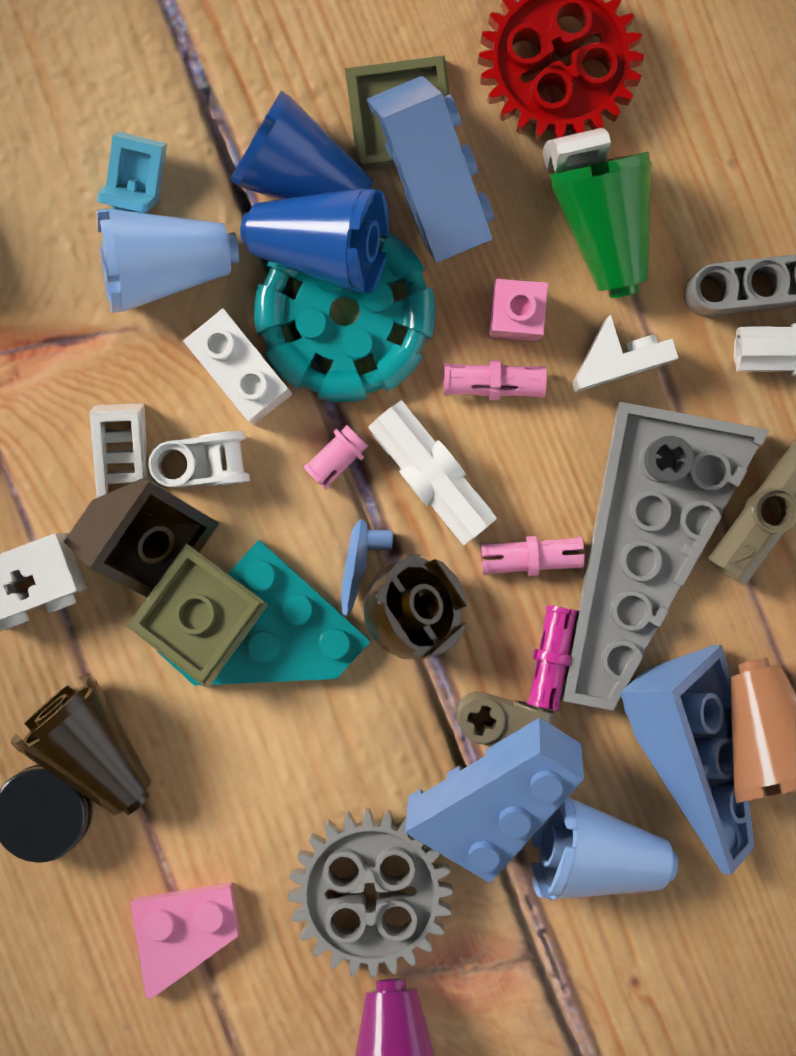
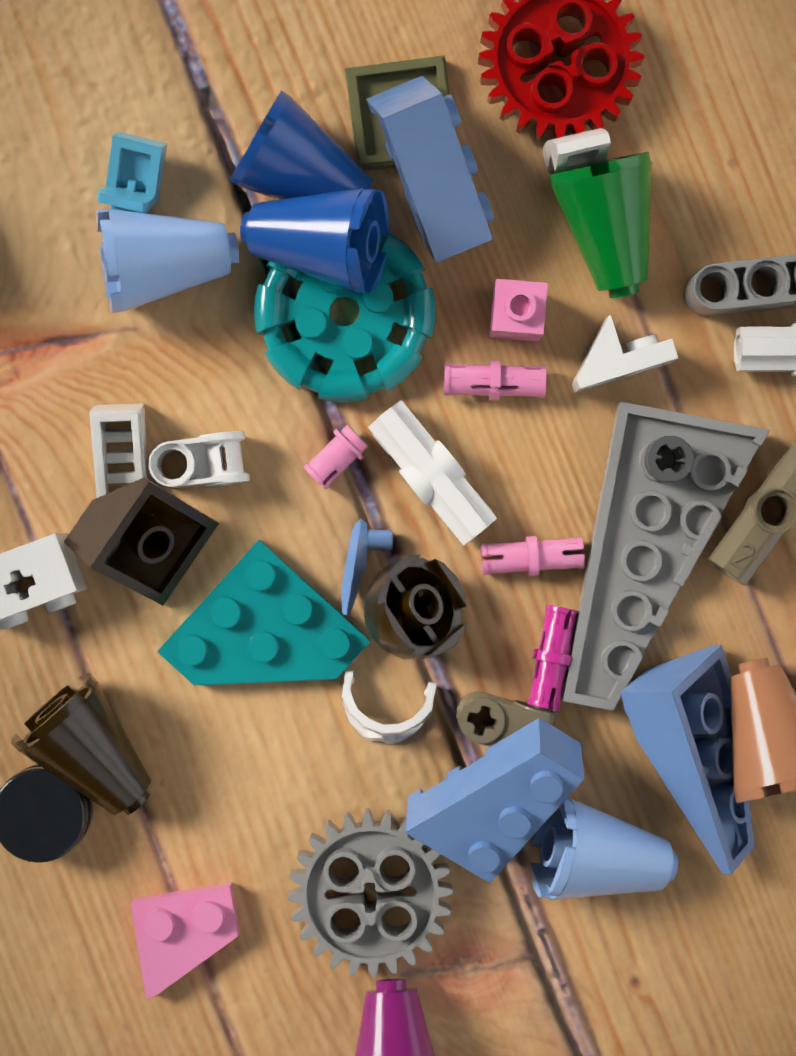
olive tile [127,544,269,687] -> none
white brick [183,309,292,425] -> none
none -> white helmet [341,669,436,744]

